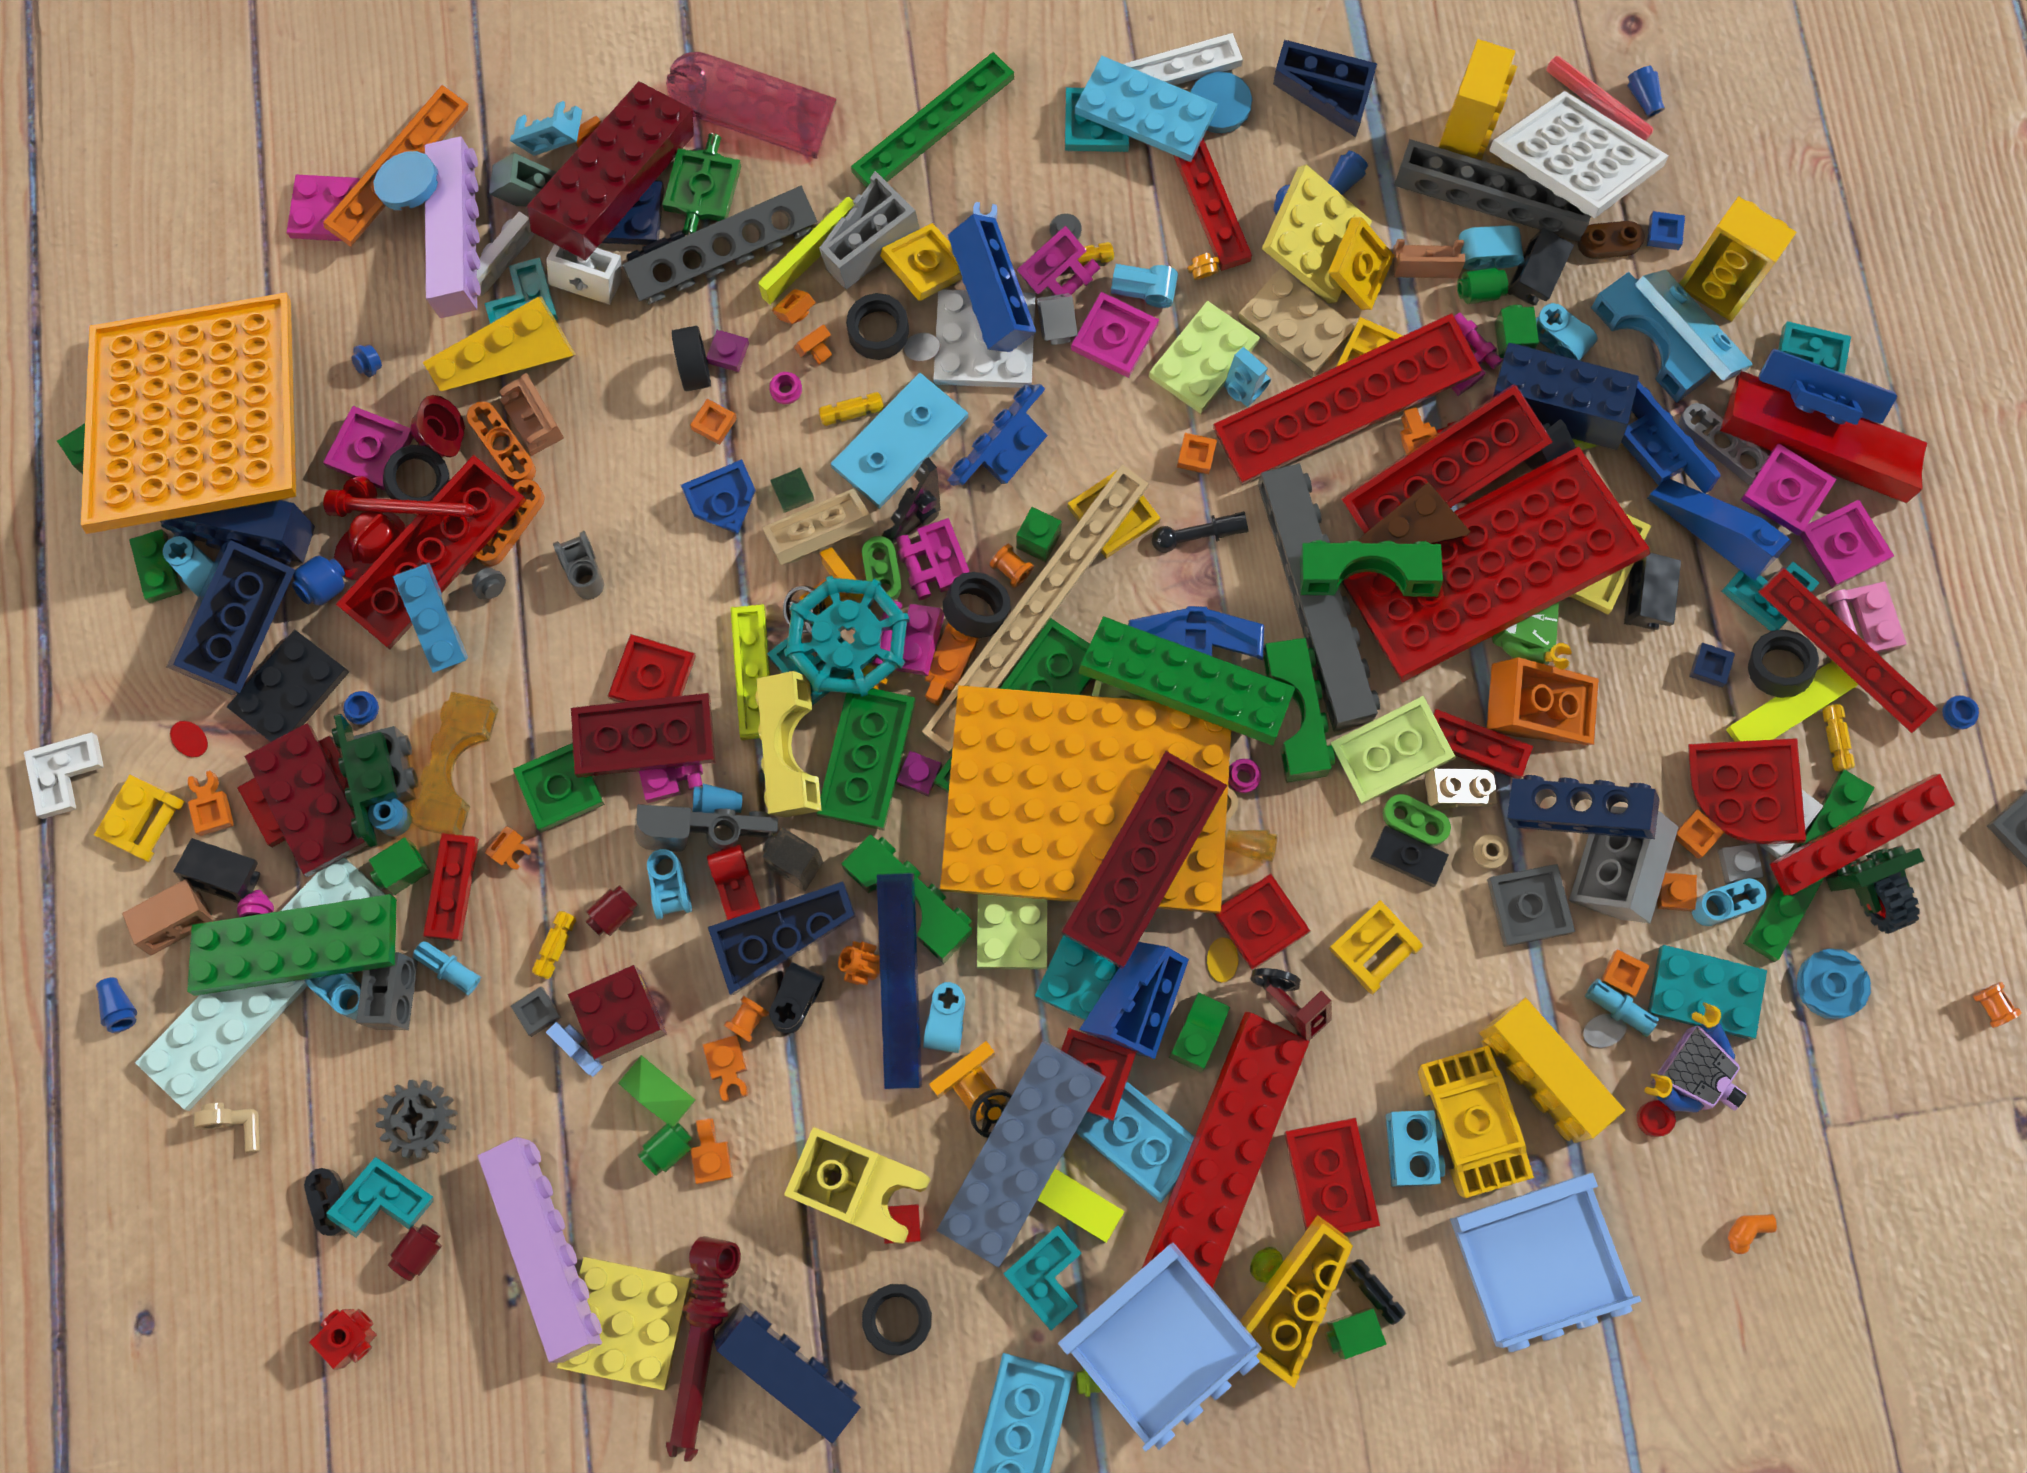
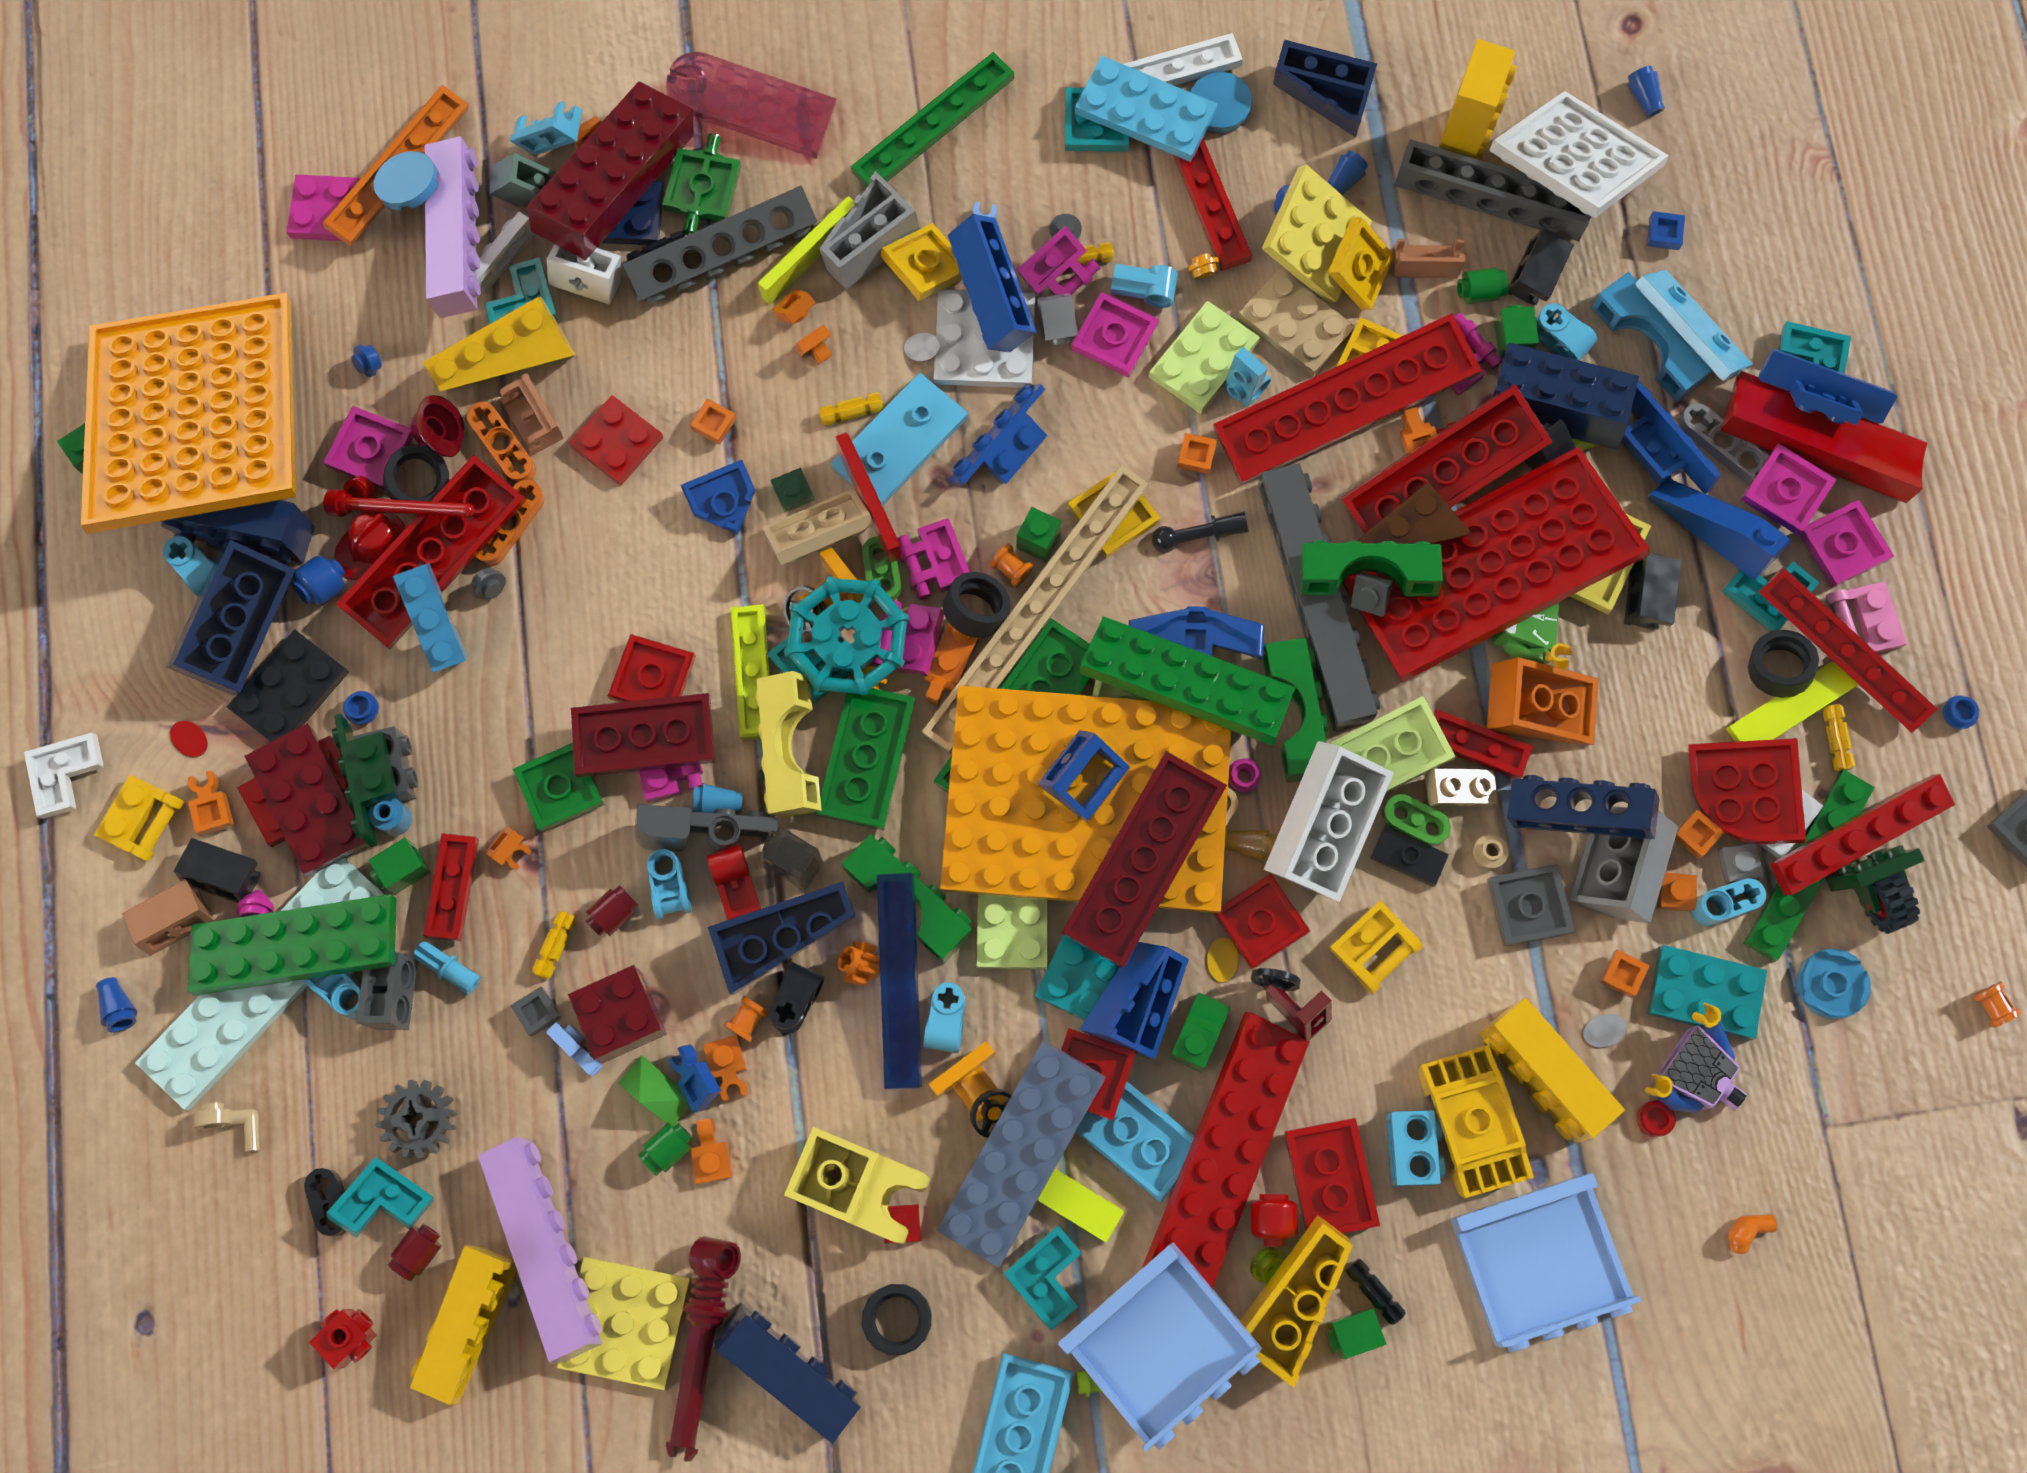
green plate [129,529,182,603] -> none
clear yellow arch [411,692,499,835] -> none
dark grey piece [553,531,604,600] -> none
black tyre [672,326,711,392] -> none
magenta plate [706,329,749,372] -> none
dark pink plate [769,372,802,404] -> none
black tyre [846,293,909,360] -> none
black wing [882,457,941,544] -> none
magenta plate [897,751,942,797] -> none
medium azure beam [1458,225,1524,270] -> none
coral axle [1546,56,1654,141] -> none
reddish brown plate [1578,221,1645,259] -> none
medium azure pin [1585,978,1659,1037] -> none
yellow brick [1679,196,1797,322] -> none
dark blue plate [1689,642,1735,688] -> none
none -> yellow wedge [410,1245,518,1405]
none -> red plate [569,395,664,486]
none -> blue plate [669,1044,721,1113]
none -> red tile [835,432,901,563]
none -> blue tile [1037,730,1130,822]
none -> red head [1250,1194,1298,1246]
none -> white brick [1263,741,1394,902]
none -> dark grey plate [1351,572,1393,617]

